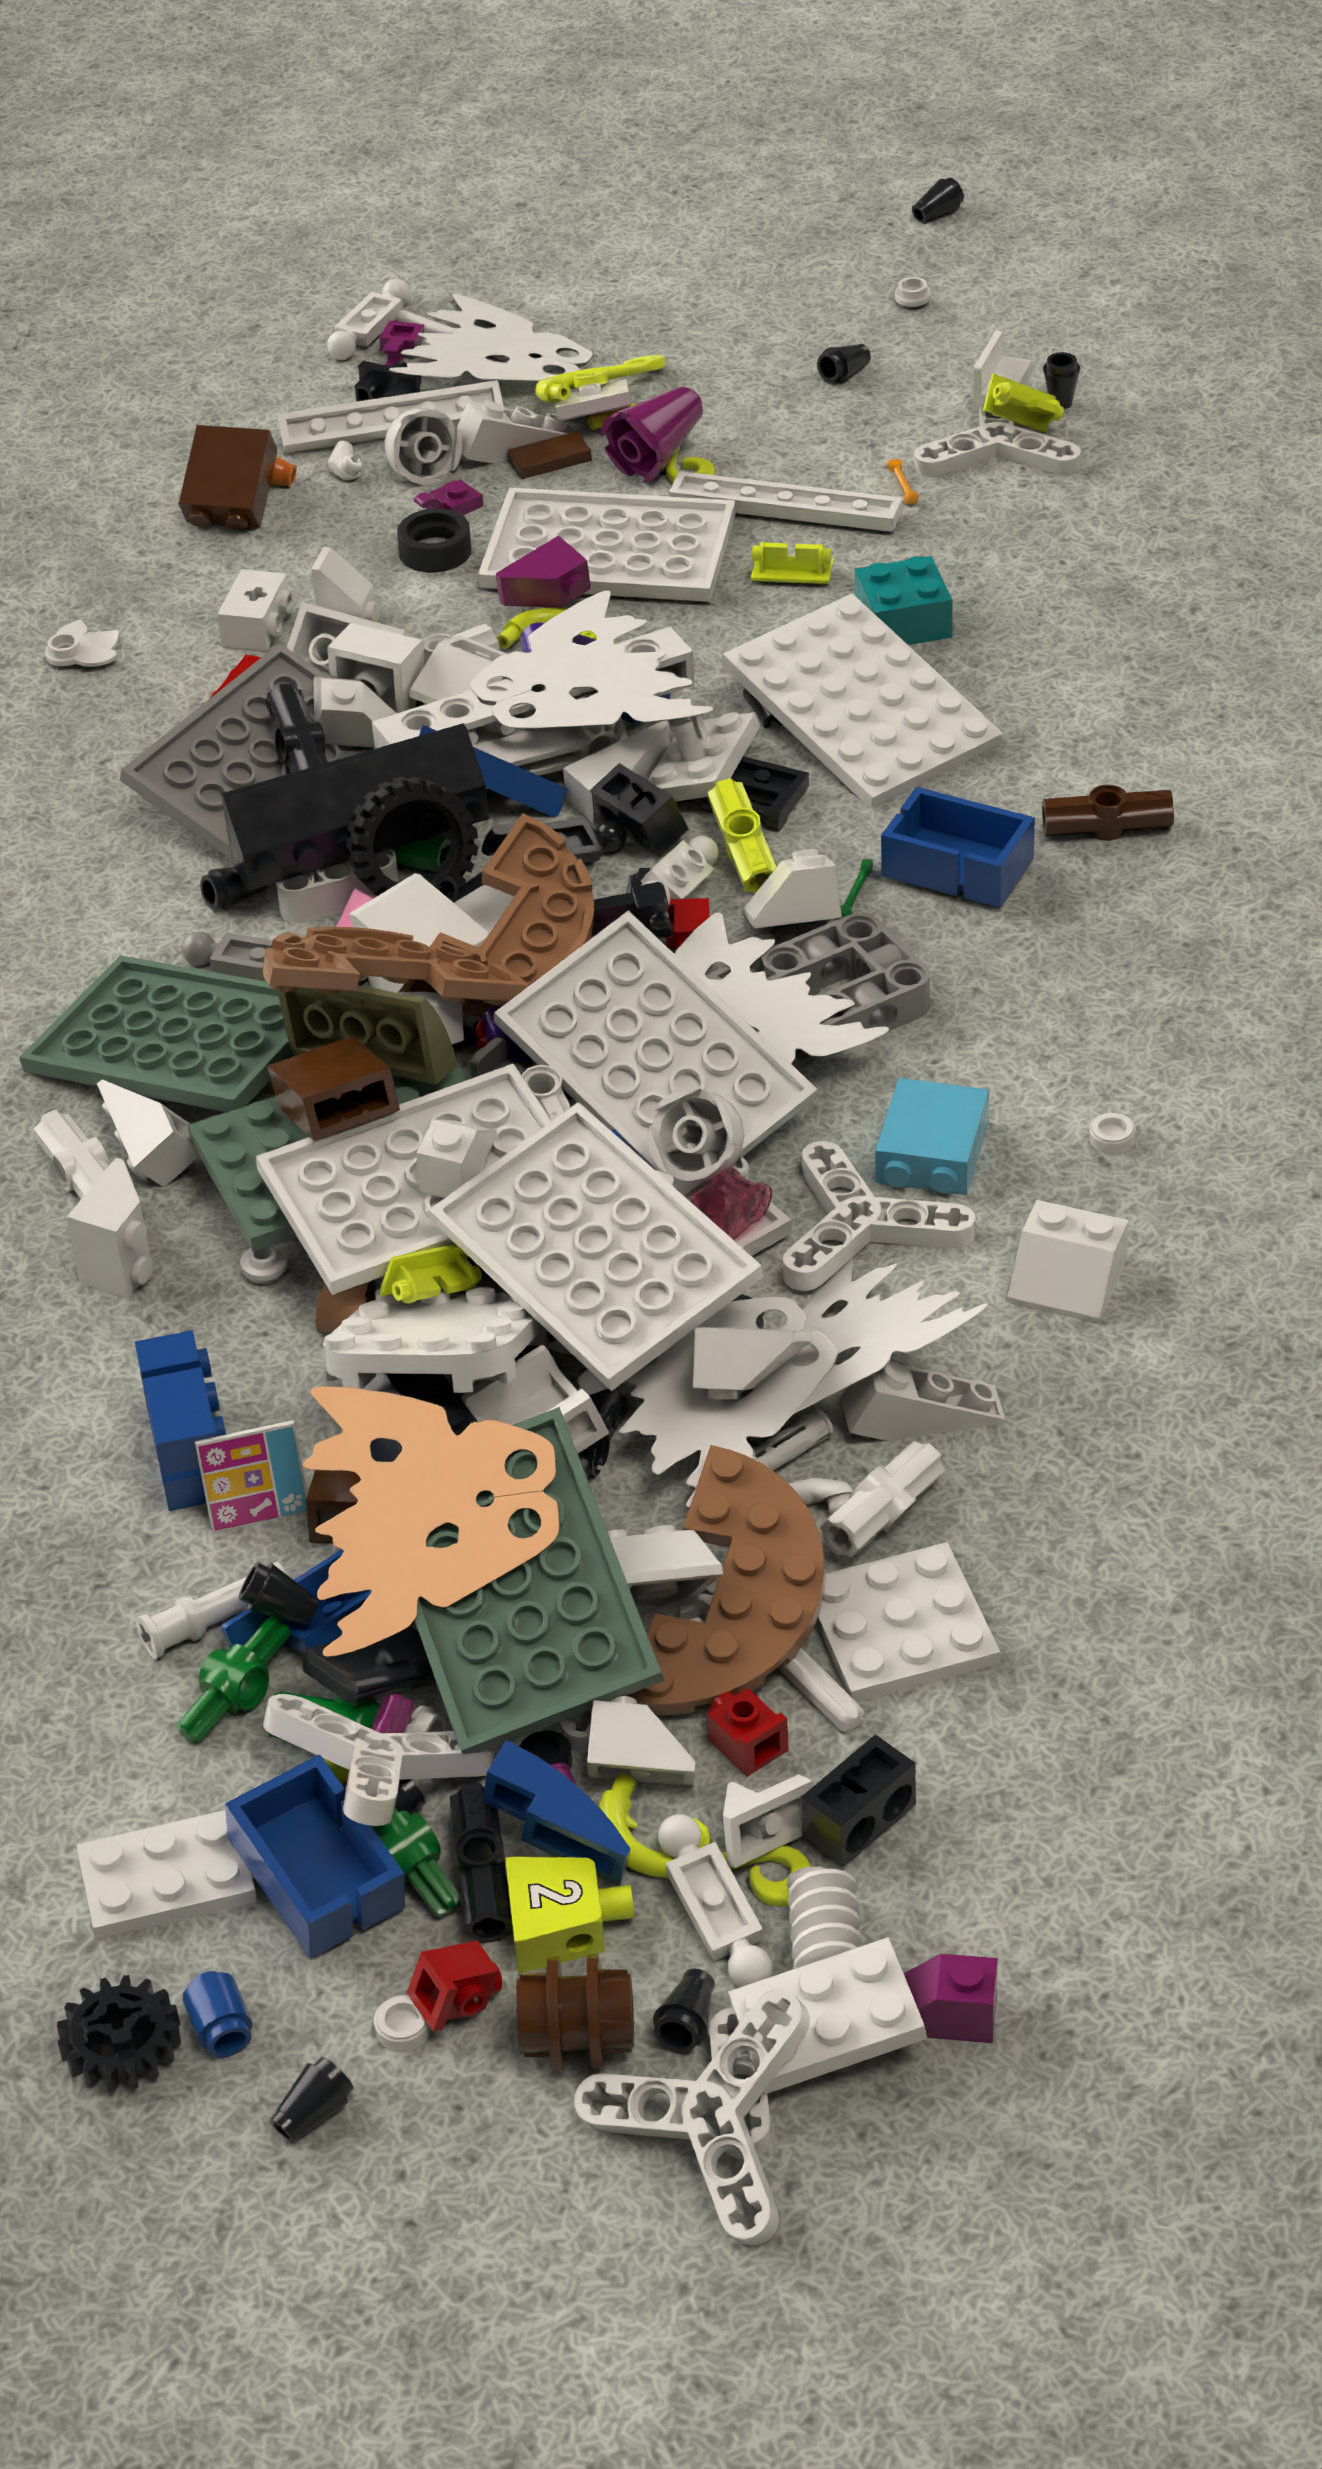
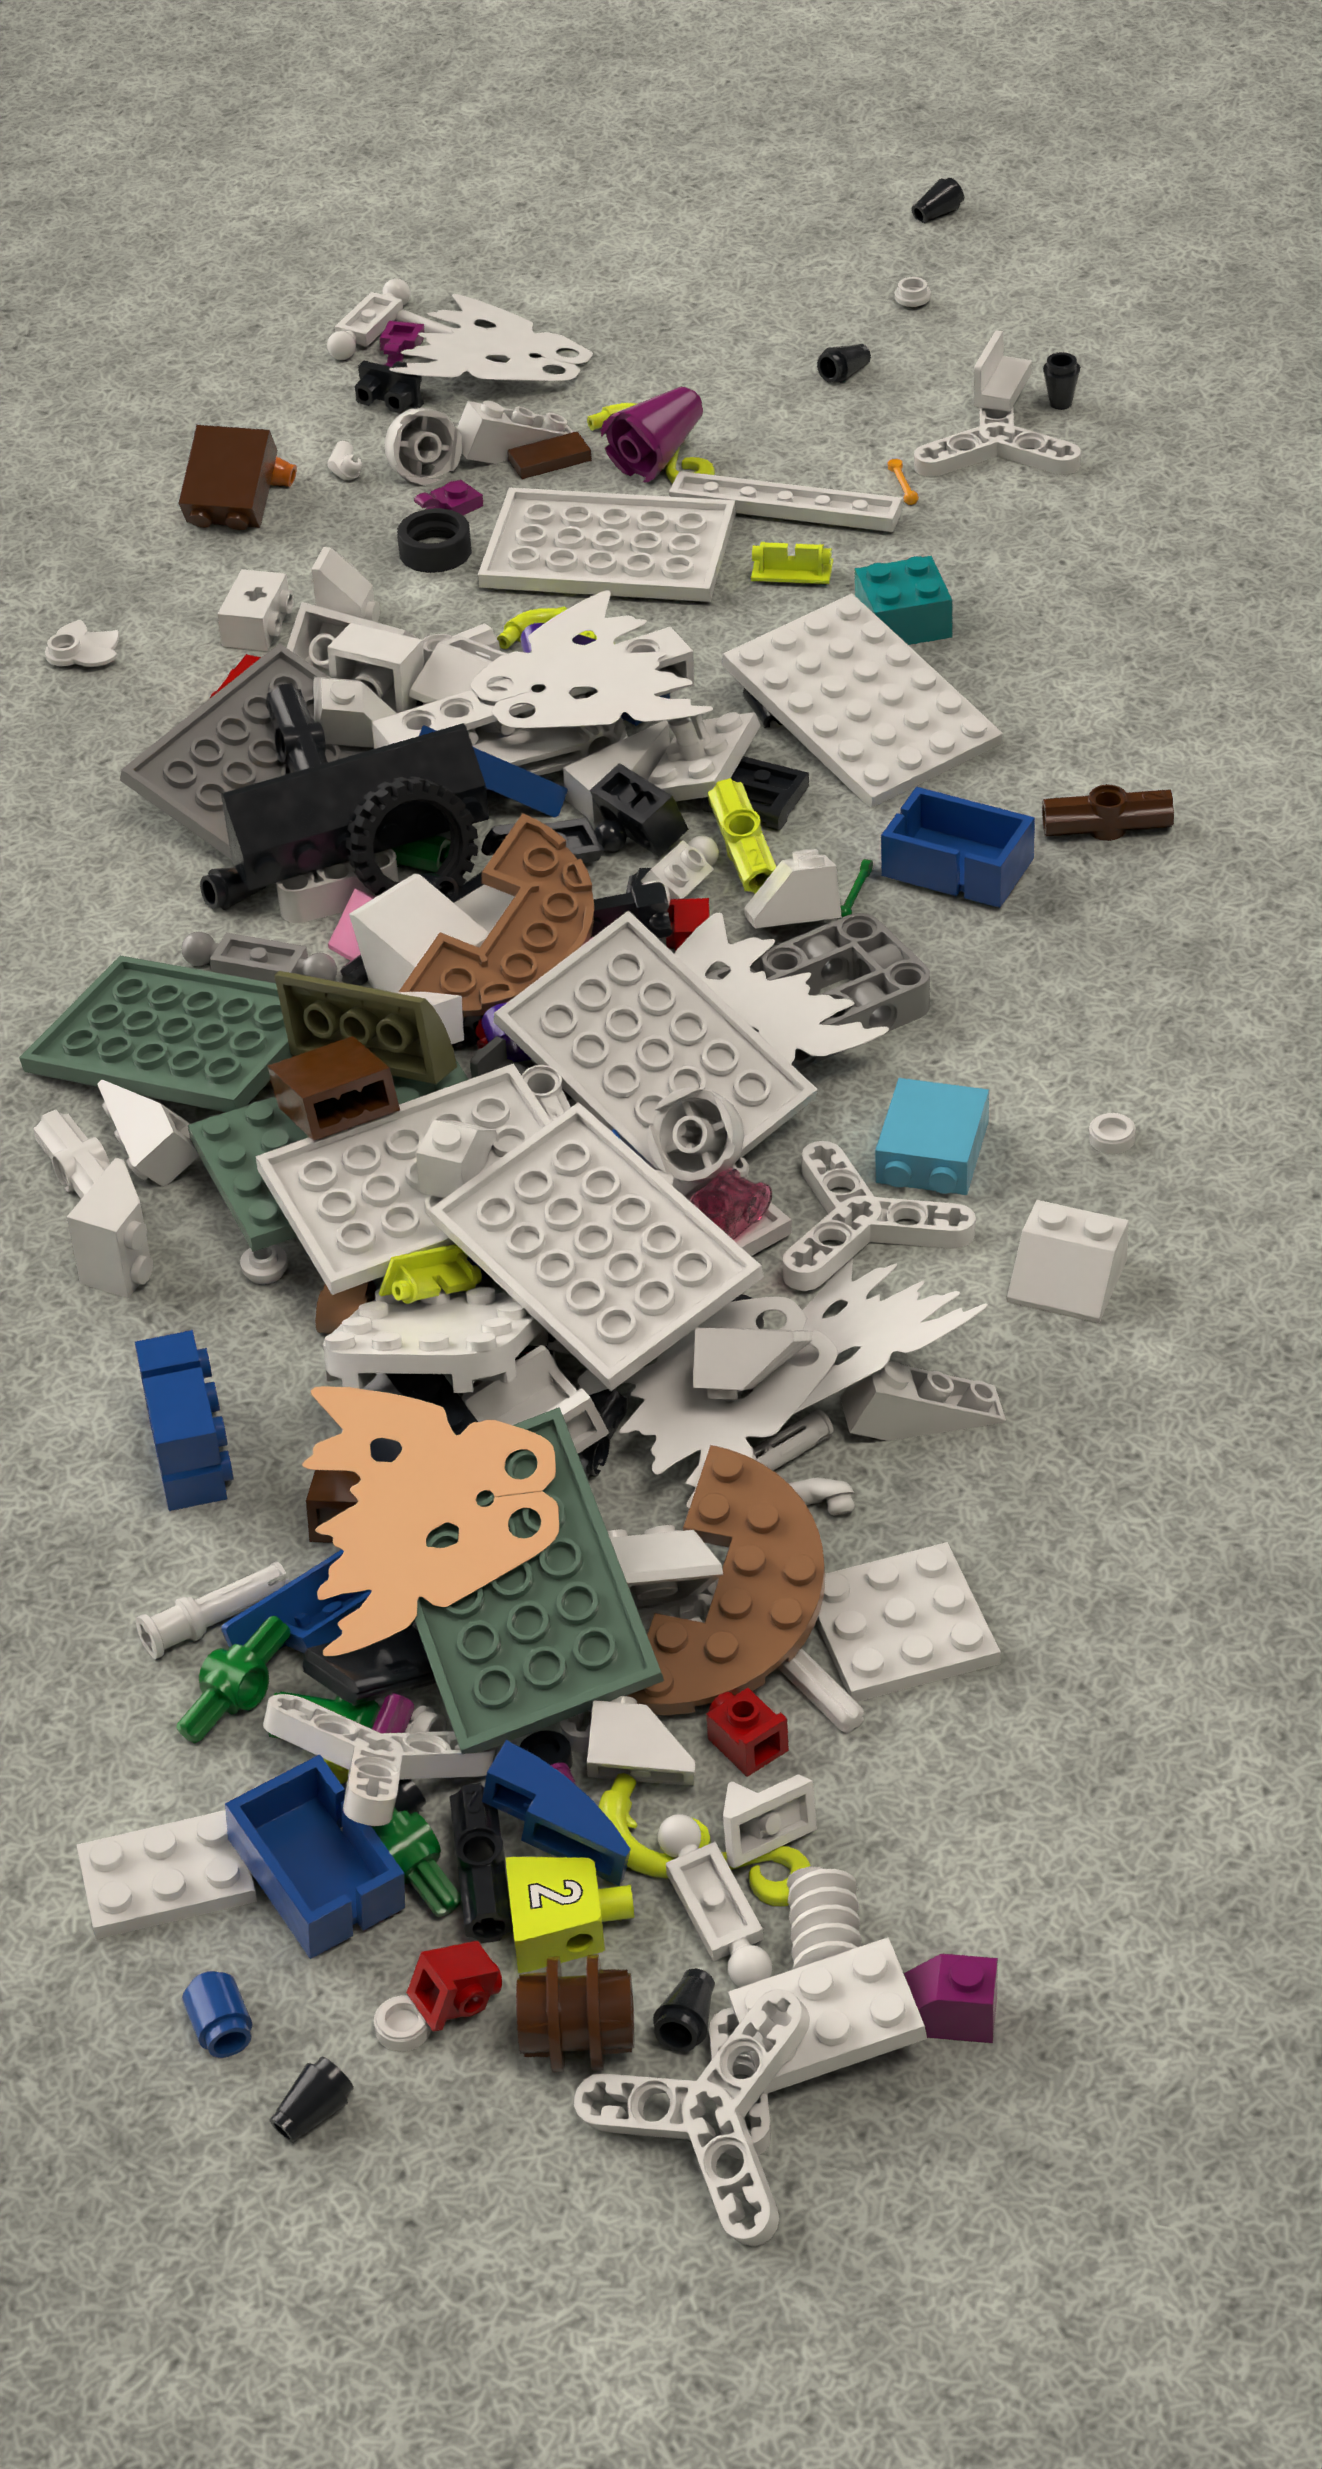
black gear [57,1975,182,2092] -> none
piece [194,1420,308,1533] -> none
black cone [238,1562,320,1627] -> none
medium nougat plate [262,927,529,1006] -> none
white plate [278,380,504,454] -> none
magenta slope [496,535,591,608] -> none
neon yellow plant [535,355,666,403] -> none
white plate [555,379,631,422] -> none
black brick [801,1734,916,1867] -> none
white piece [820,1441,945,1558] -> none
neon yellow hinge [983,373,1064,433] -> none

